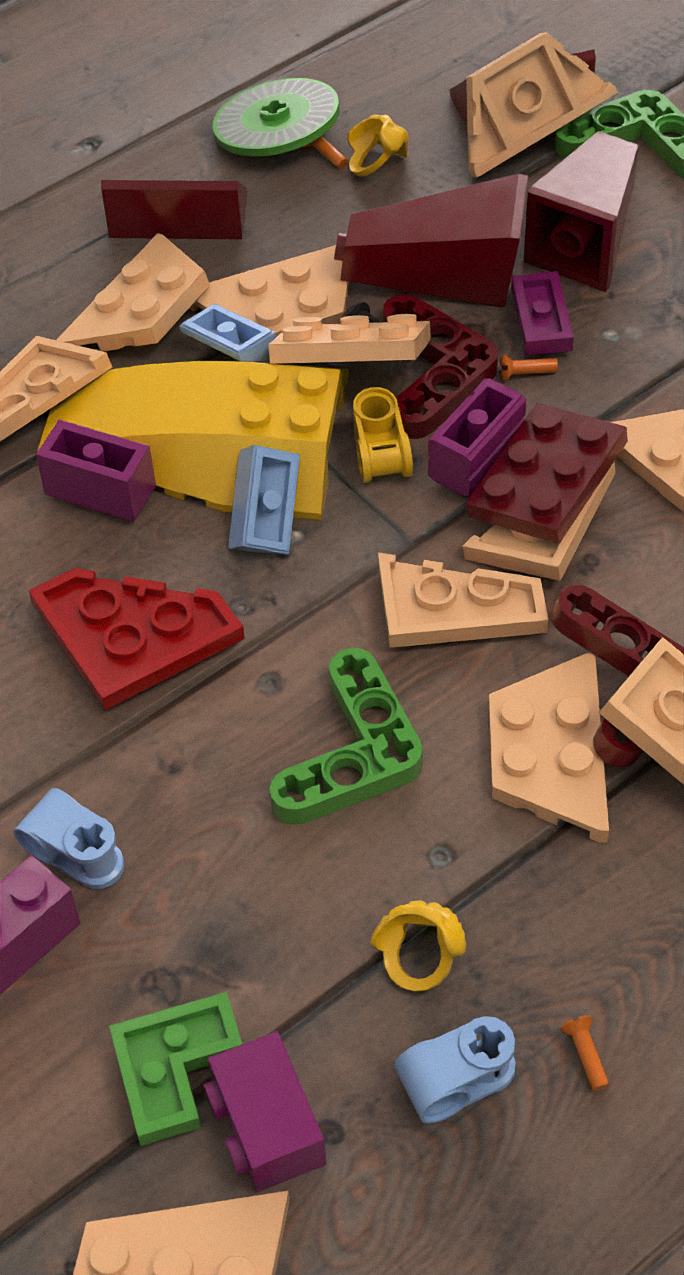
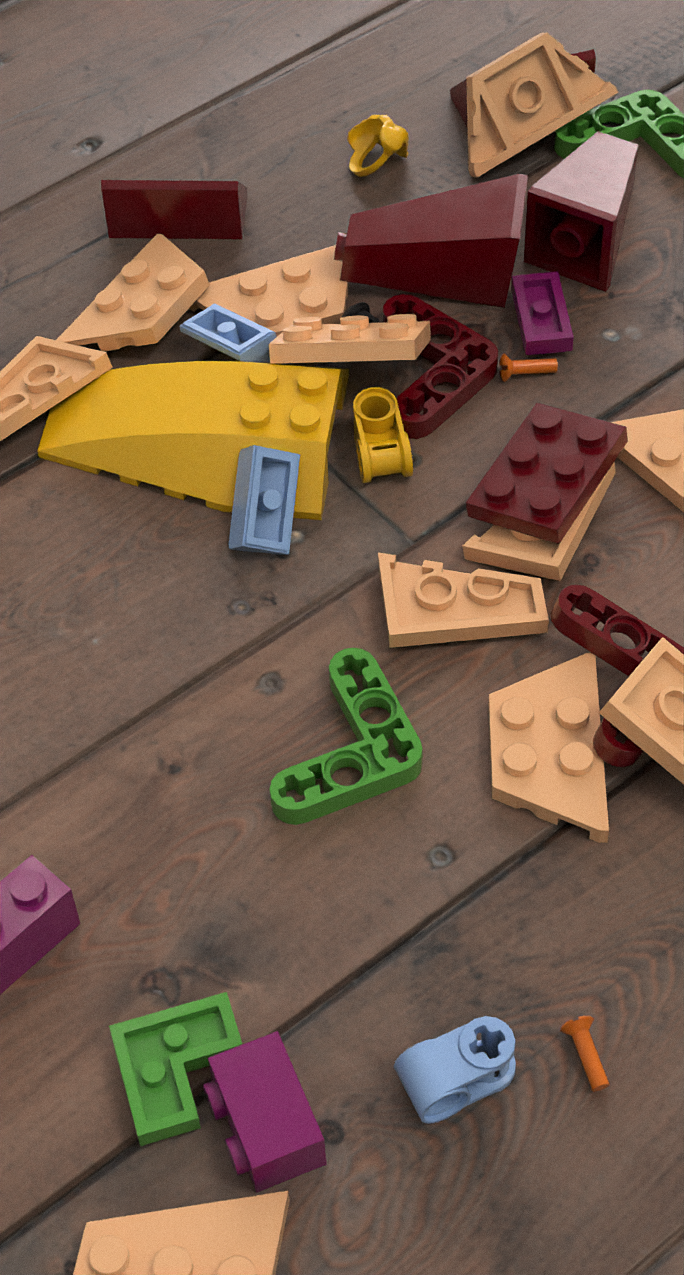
light blue piece [13,788,125,889] -> none
red plate [28,568,245,710] -> none
magenta brick [36,419,156,522] -> none
piece [212,78,340,156] -> none
orange piece [304,136,348,170] -> none
yellow piece [370,900,467,992] -> none
magenta brick [428,378,527,497] -> none

